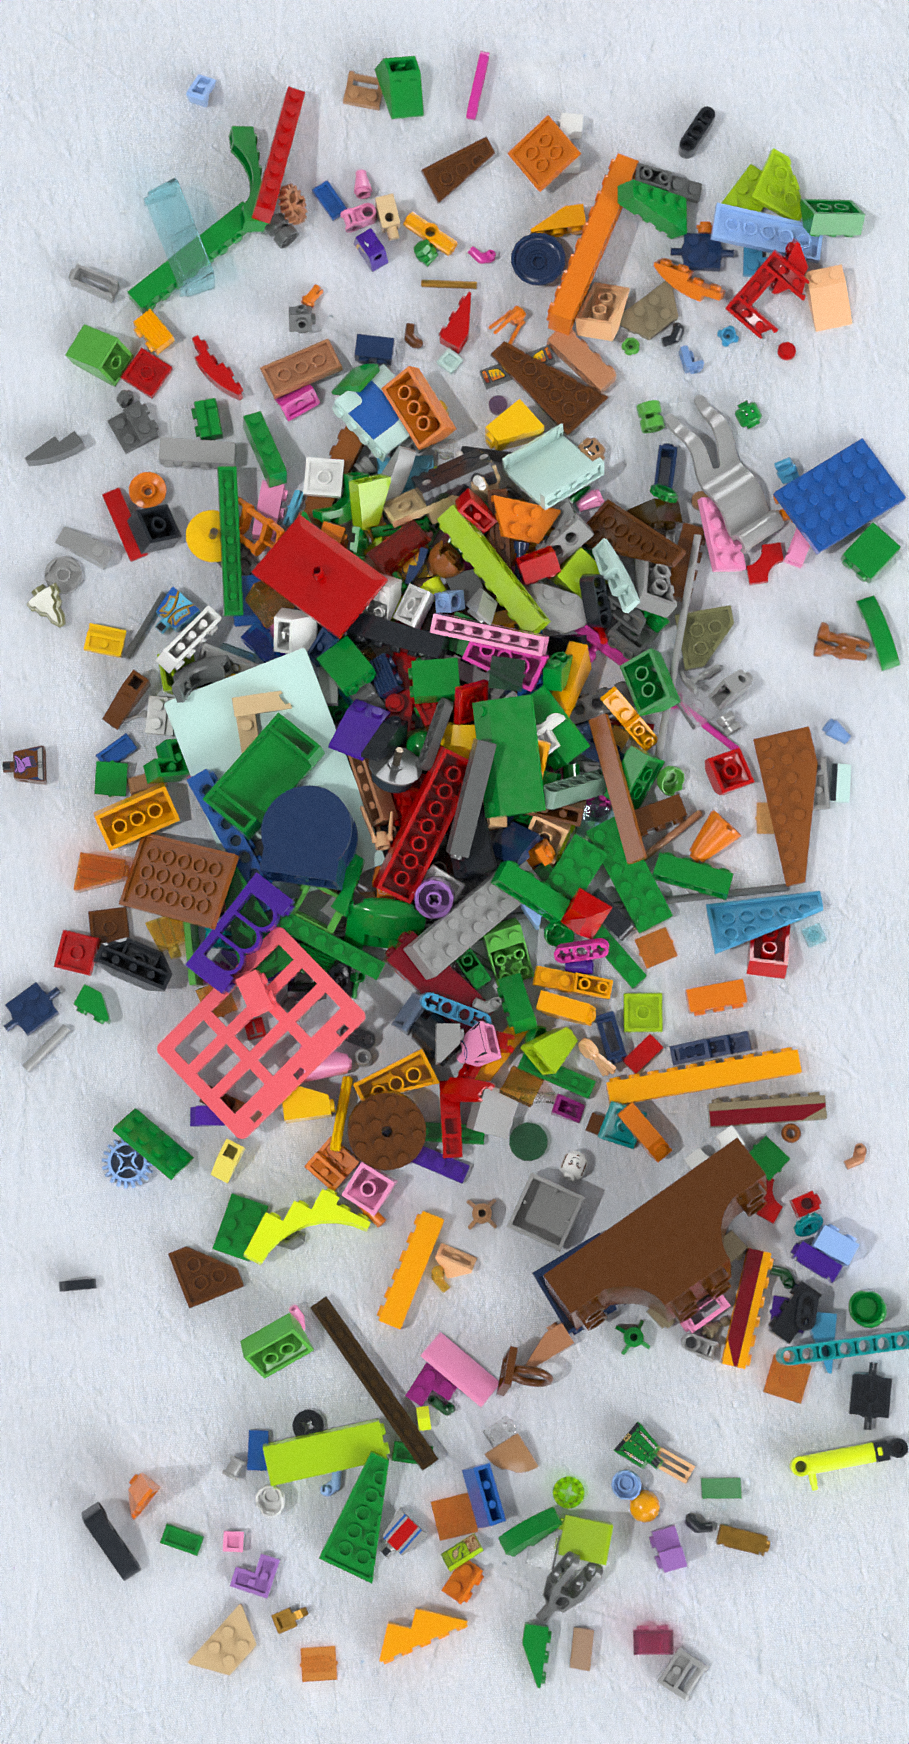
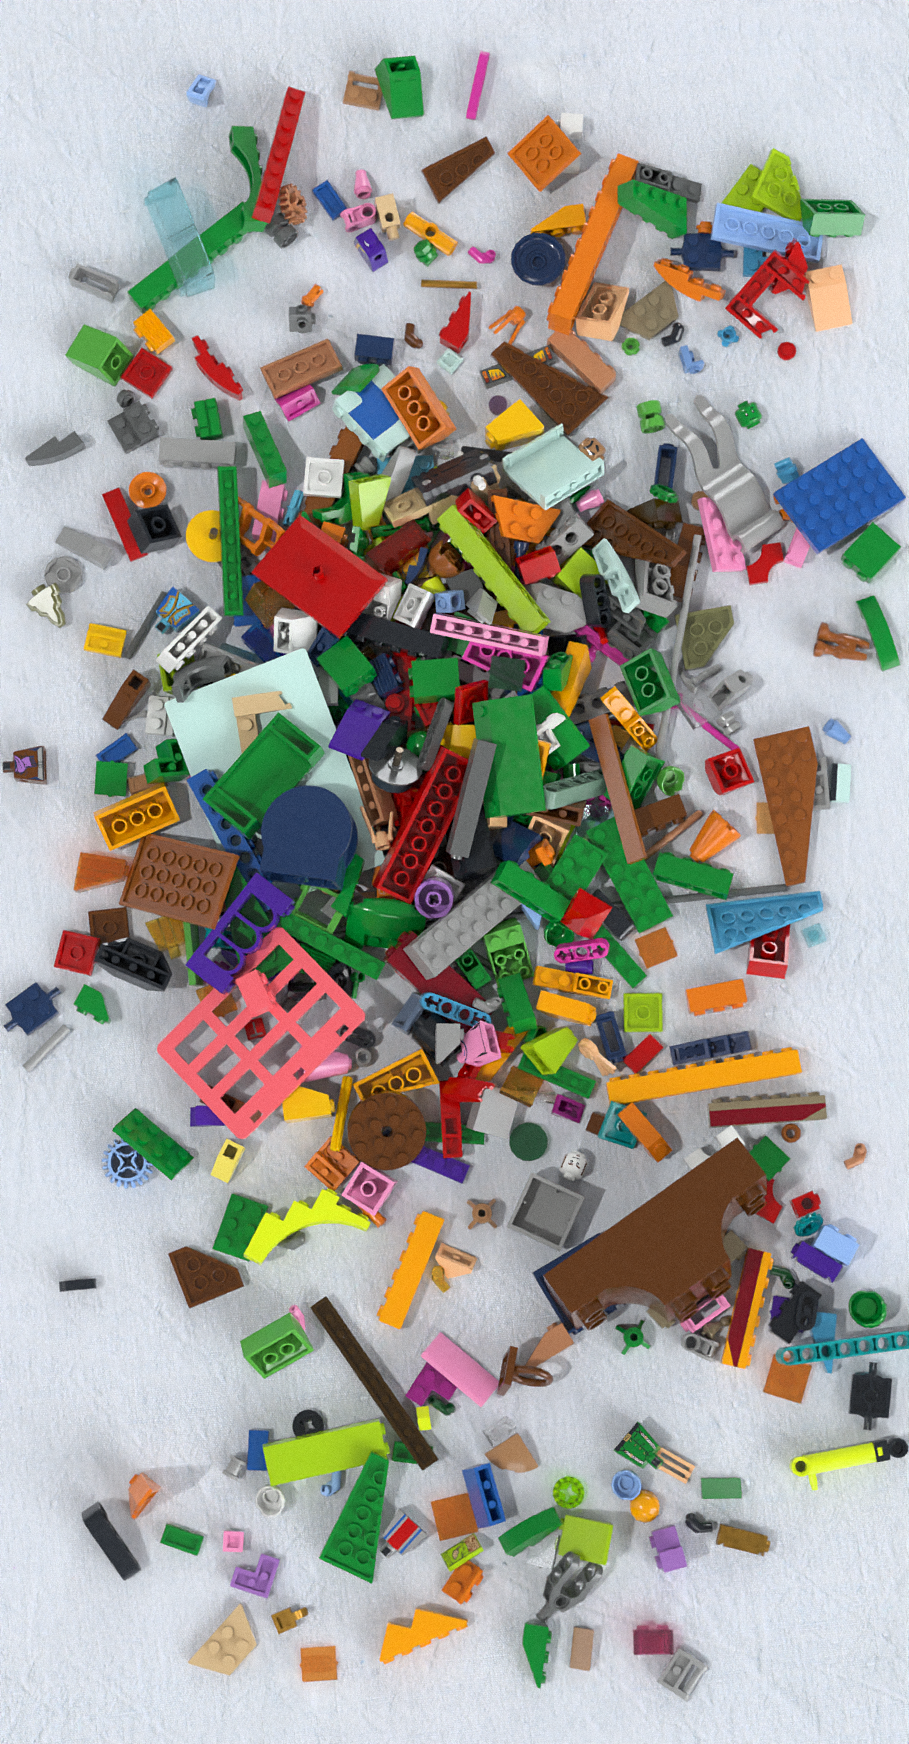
black beam [678,106,715,159] -> none

